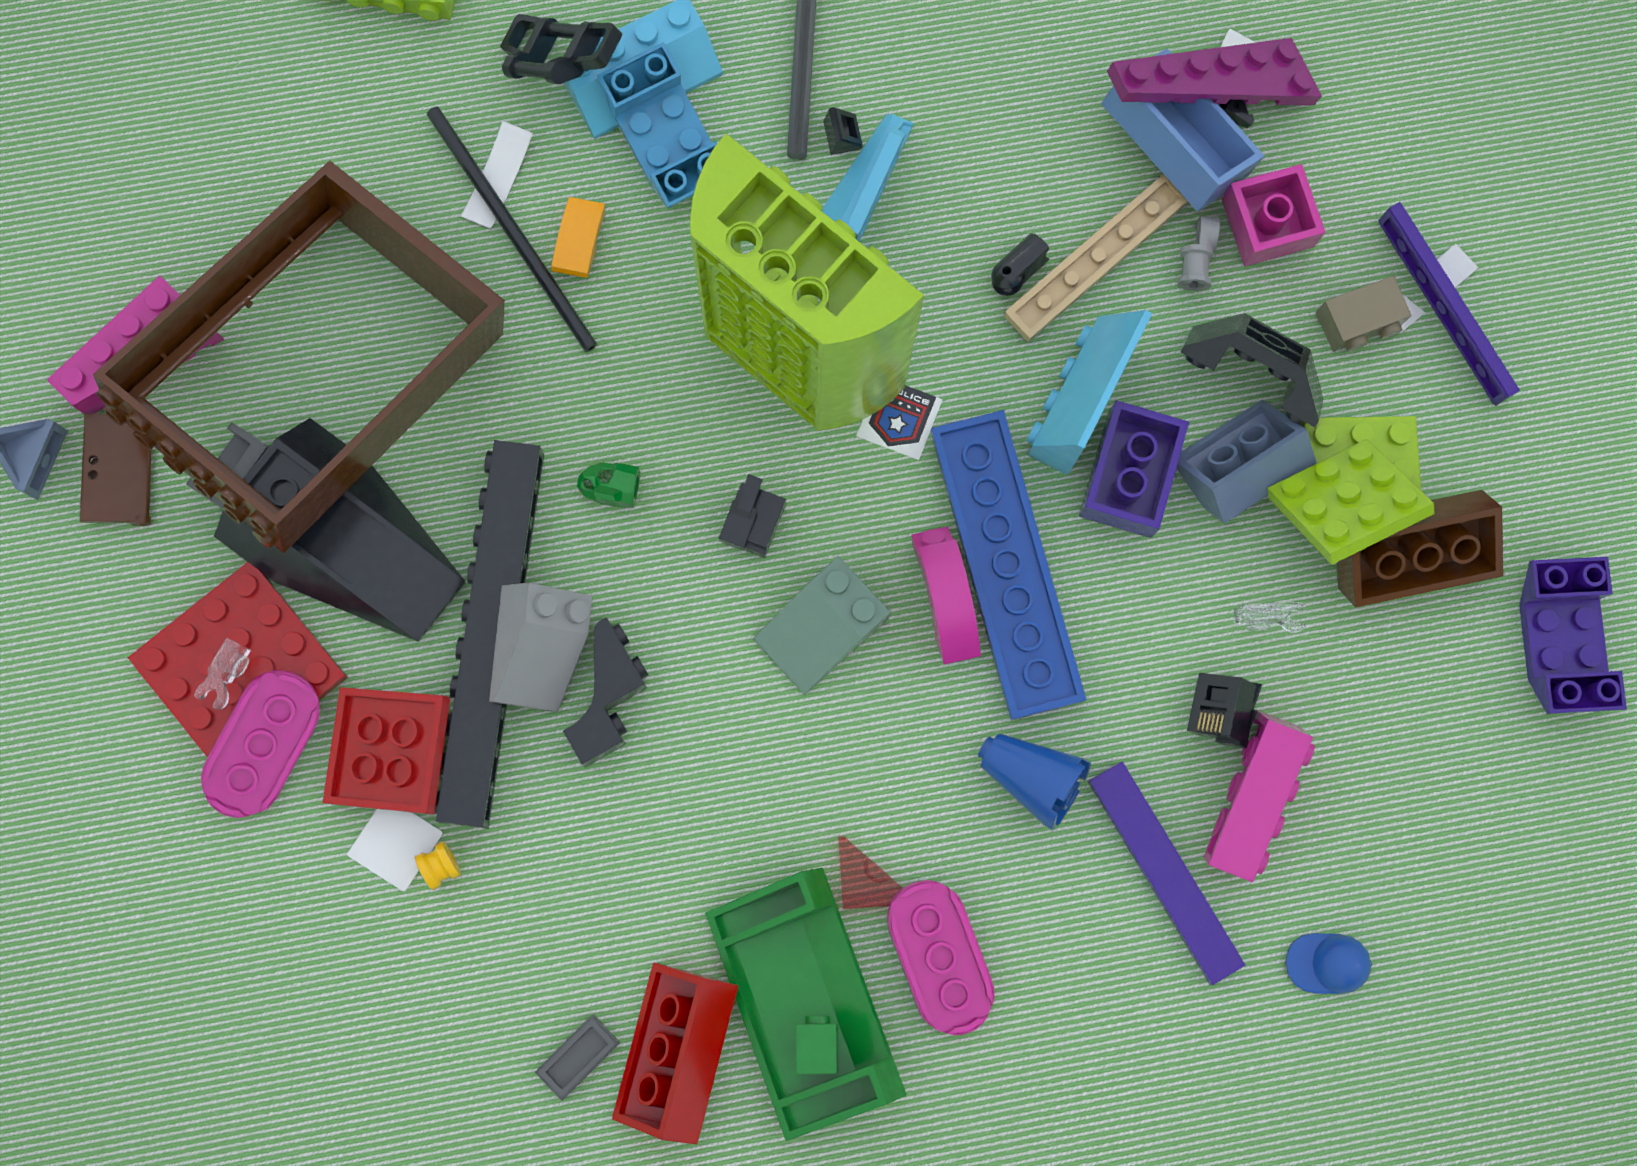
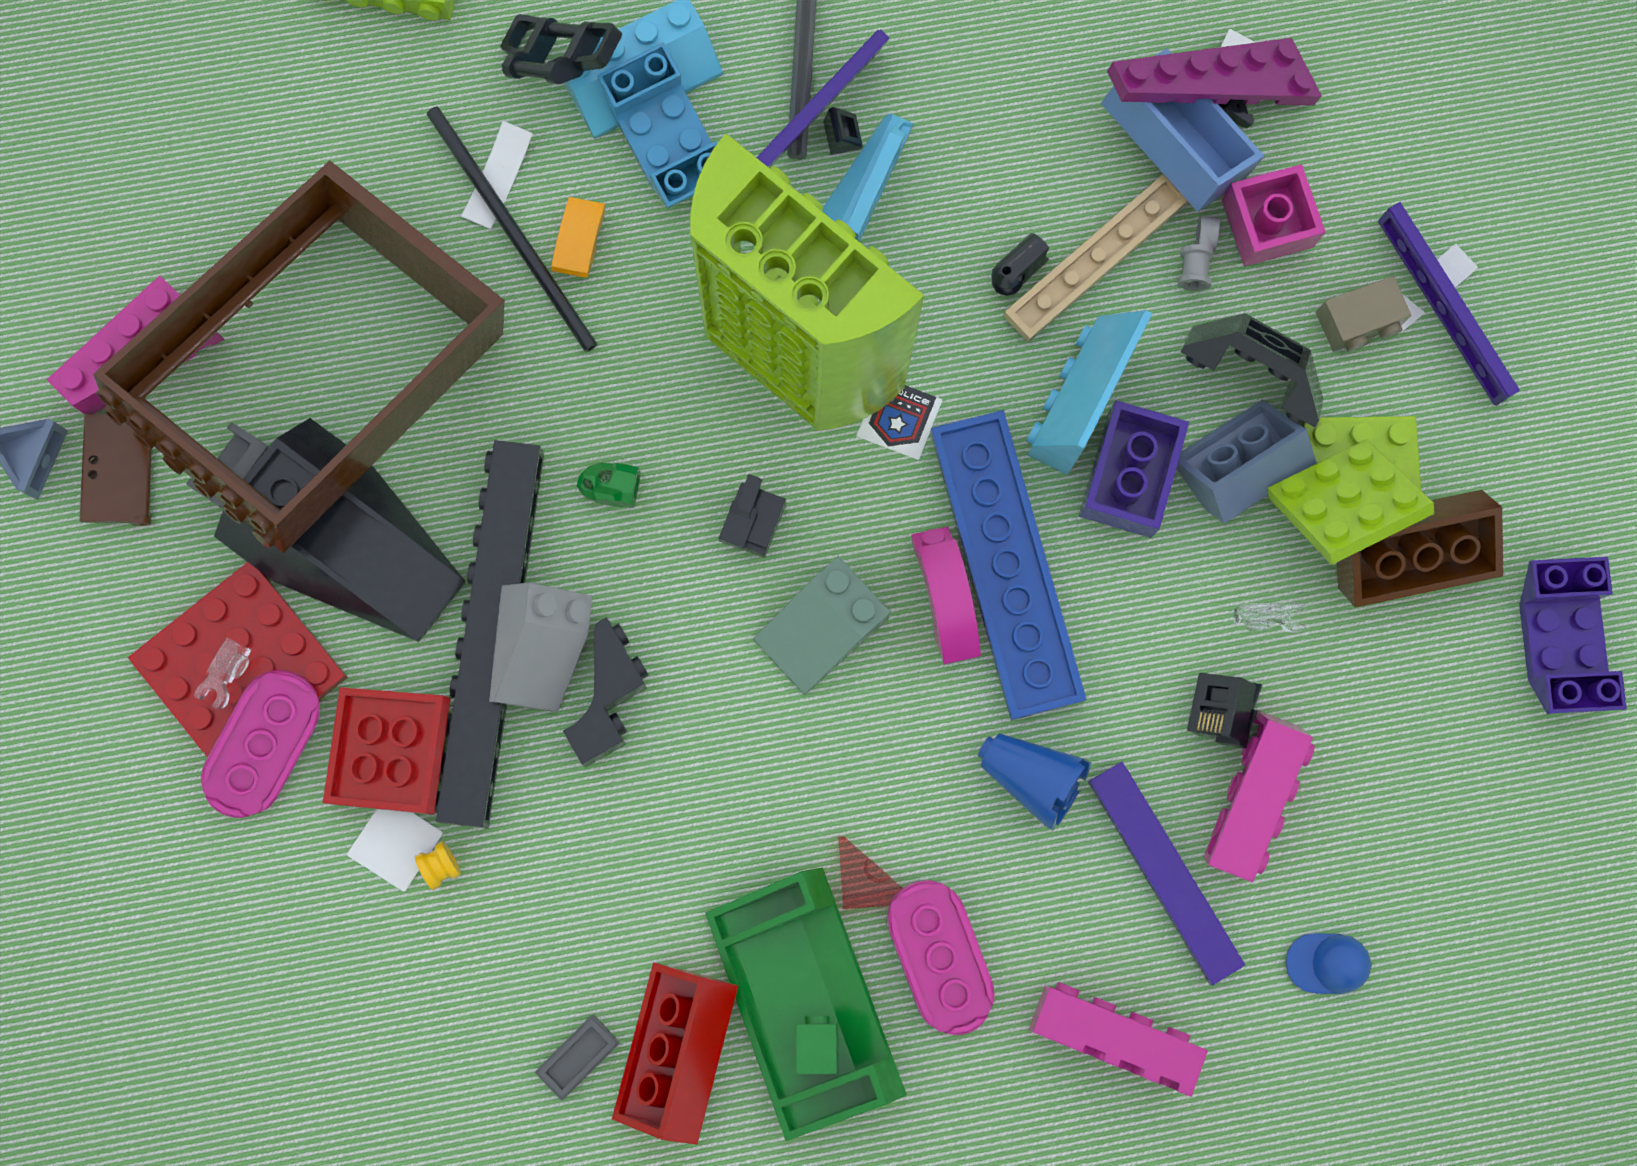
none -> dark purple tile [756,29,890,168]
none -> dark pink wedge [1028,982,1208,1097]

